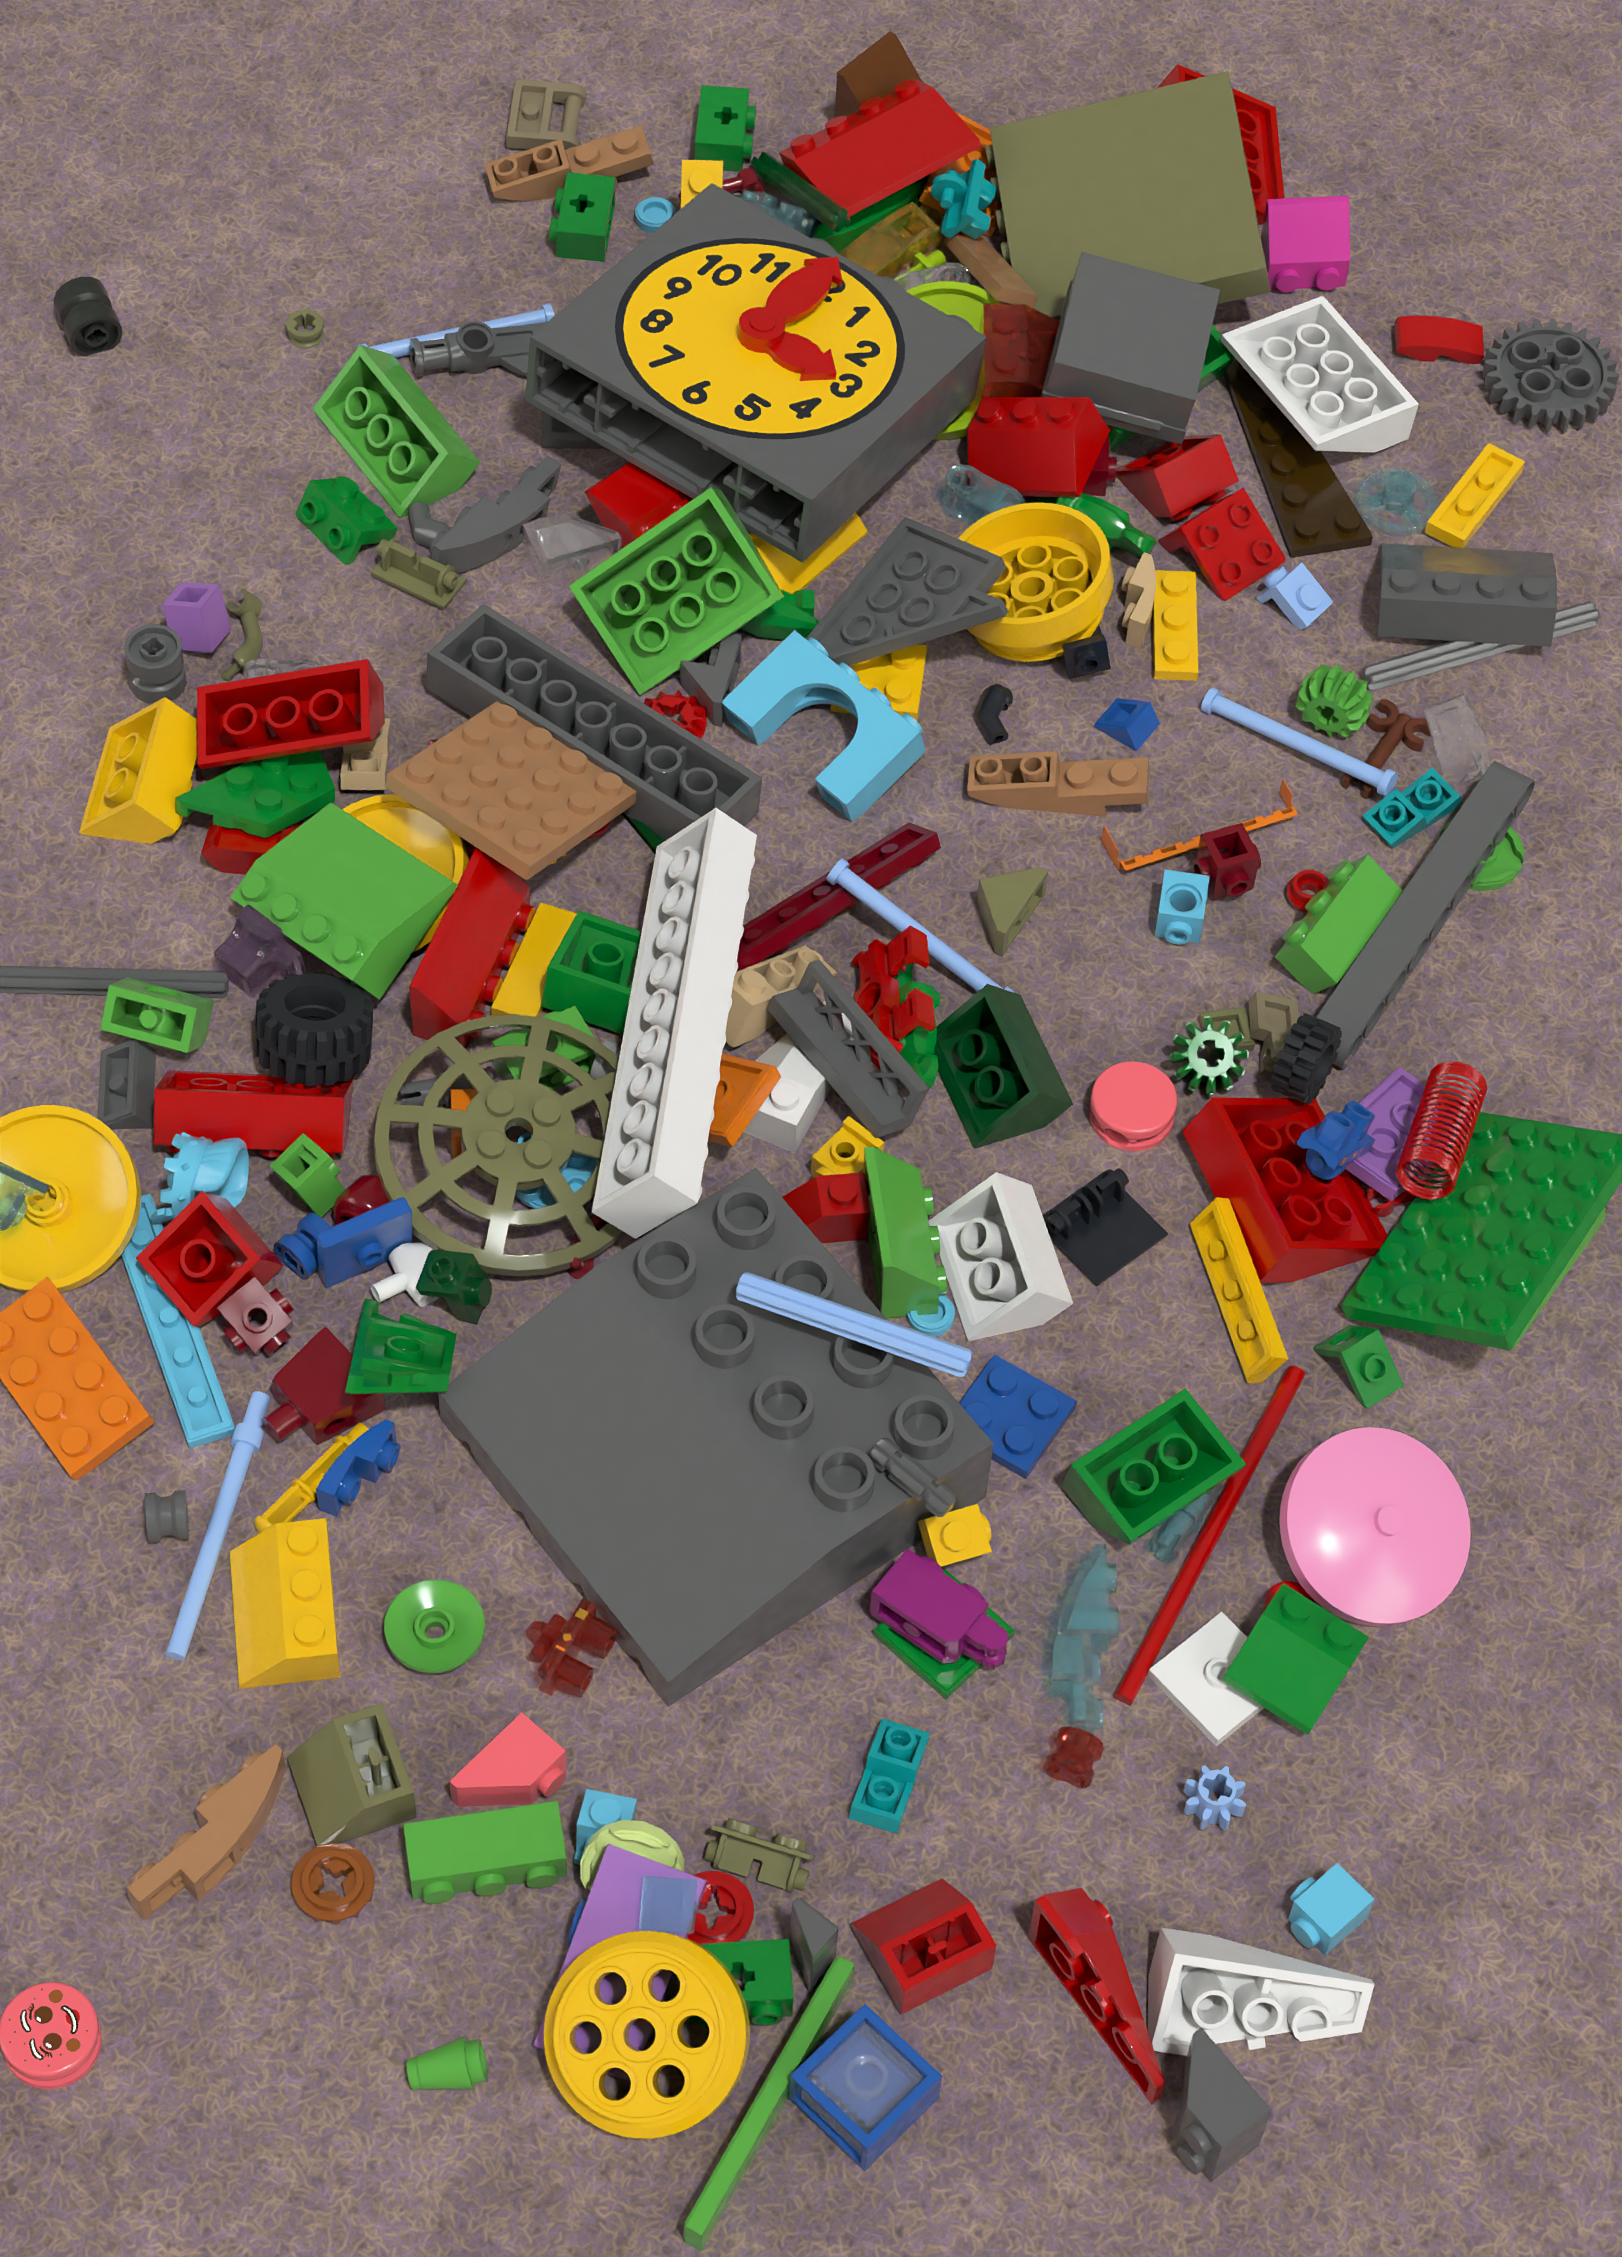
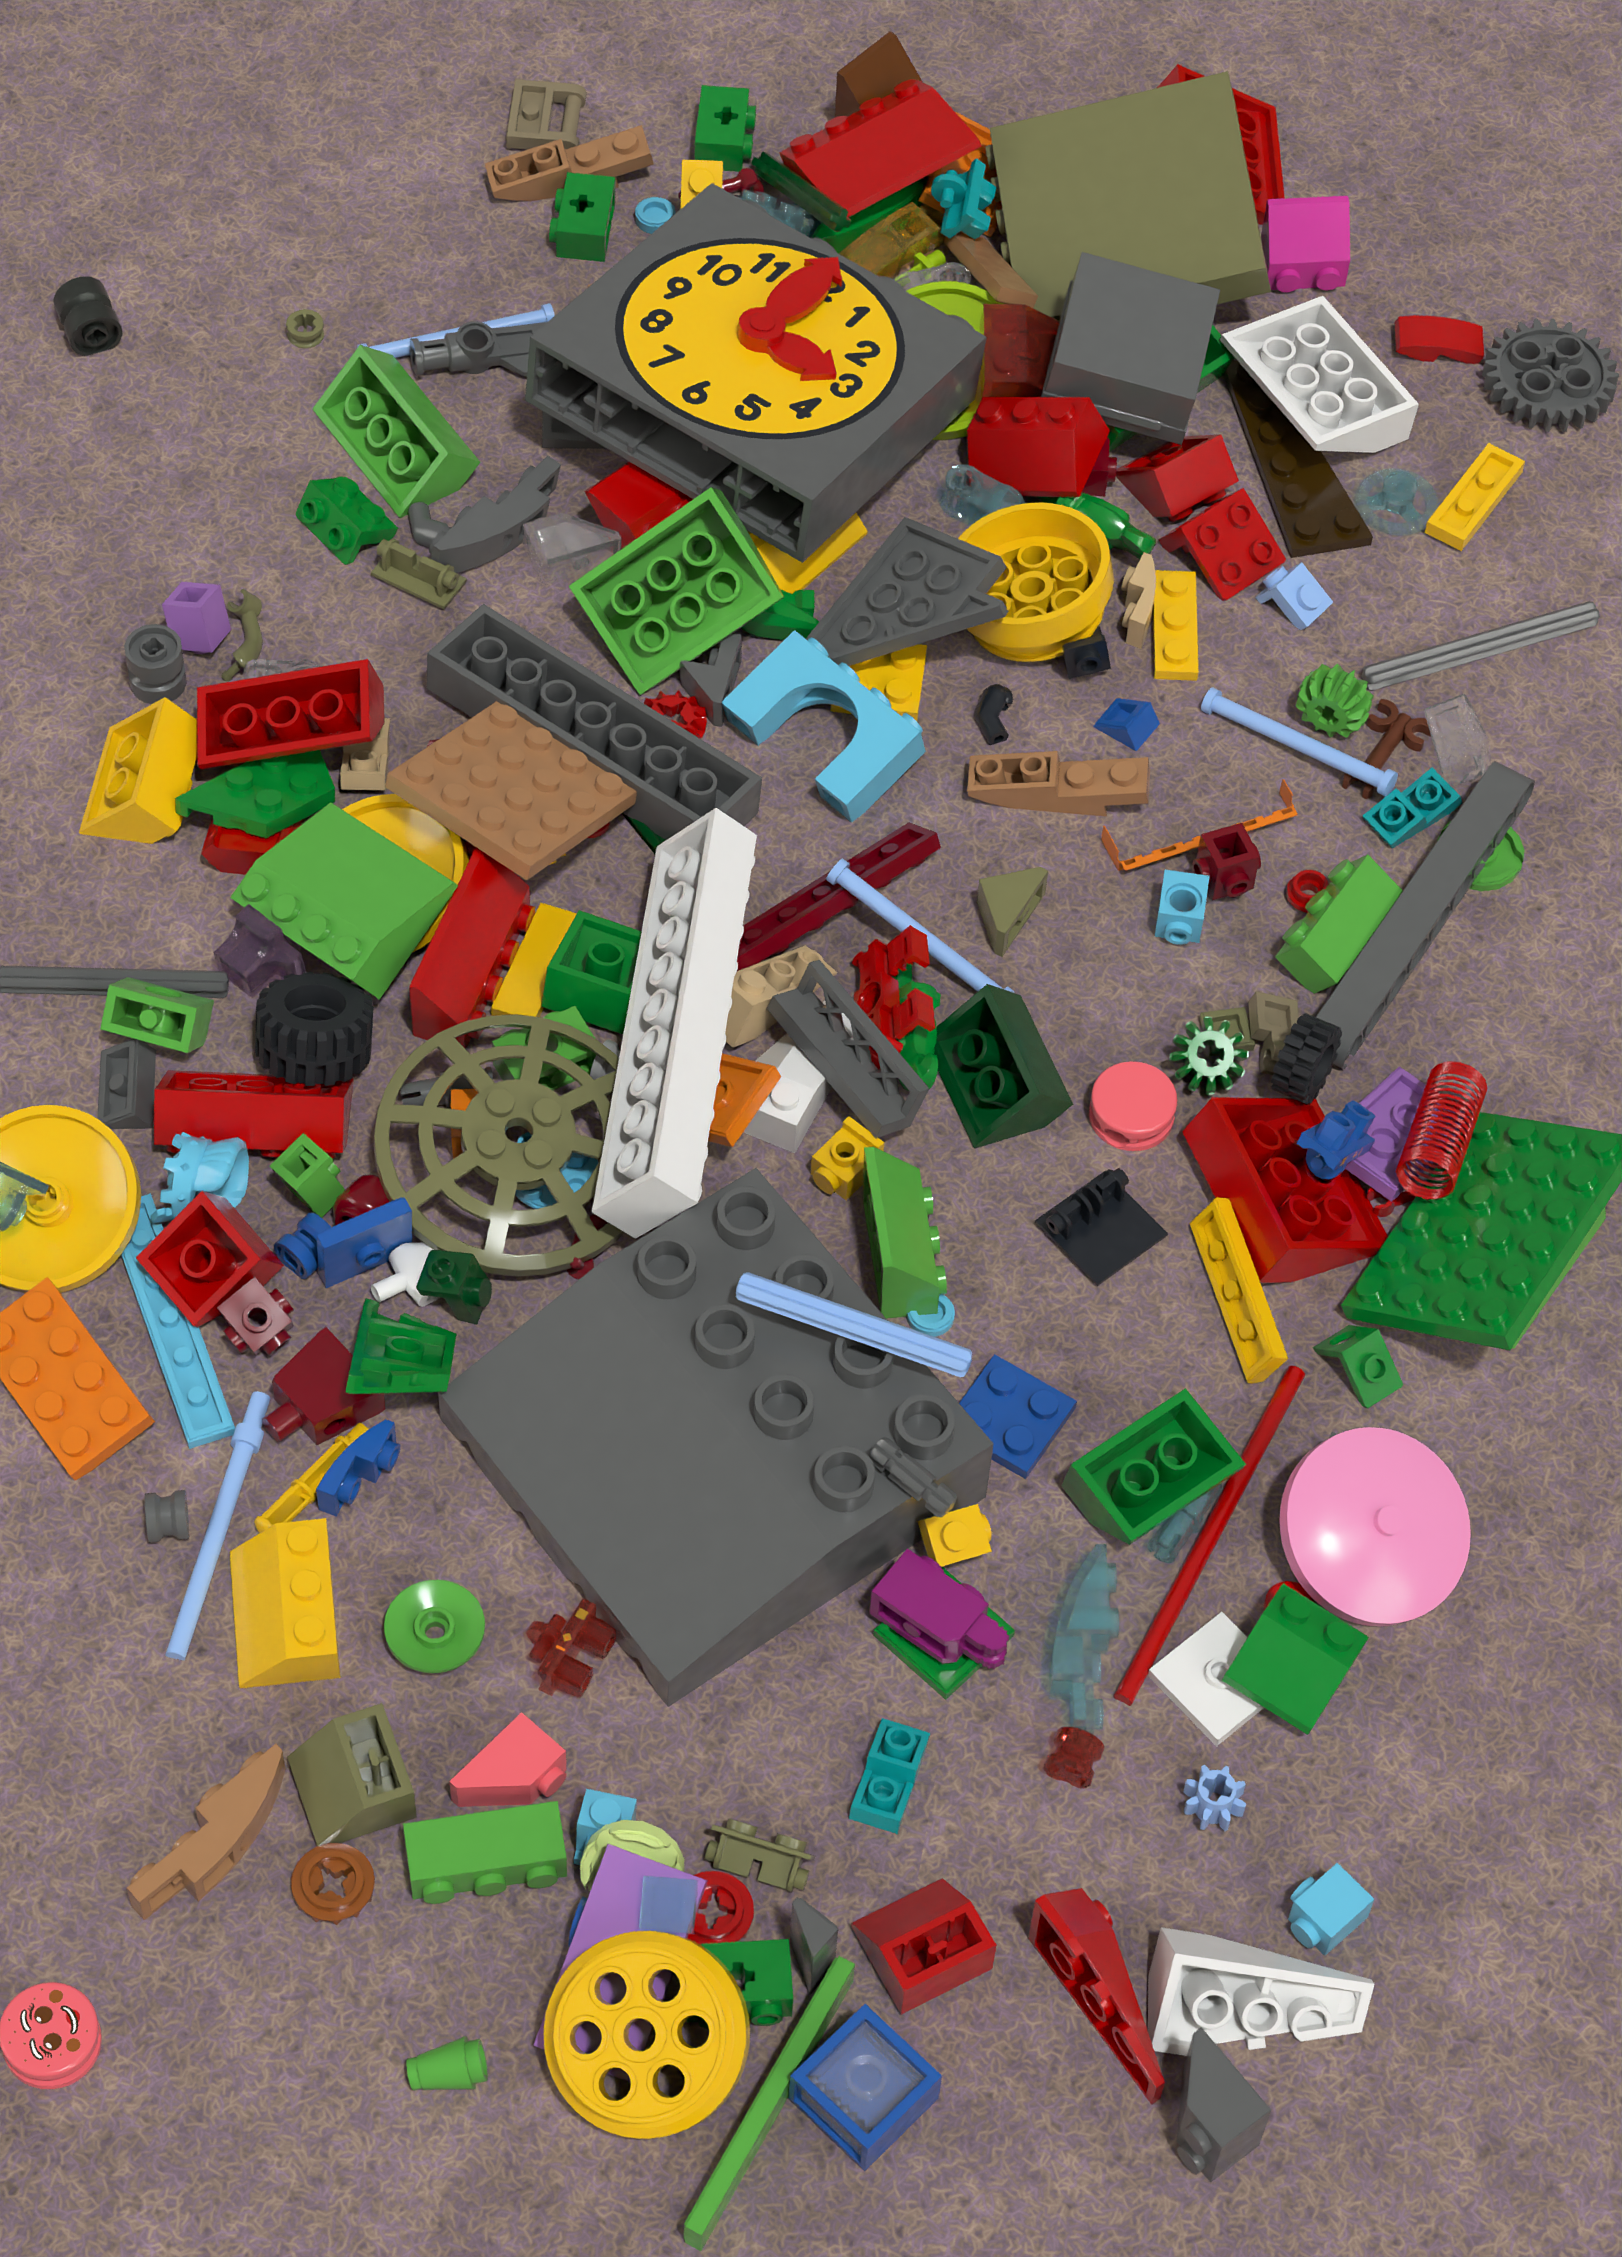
red slope [782,1172,870,1243] -> none
white slope [928,1172,1073,1341] -> none
dark grey slope [1377,543,1557,647] -> none

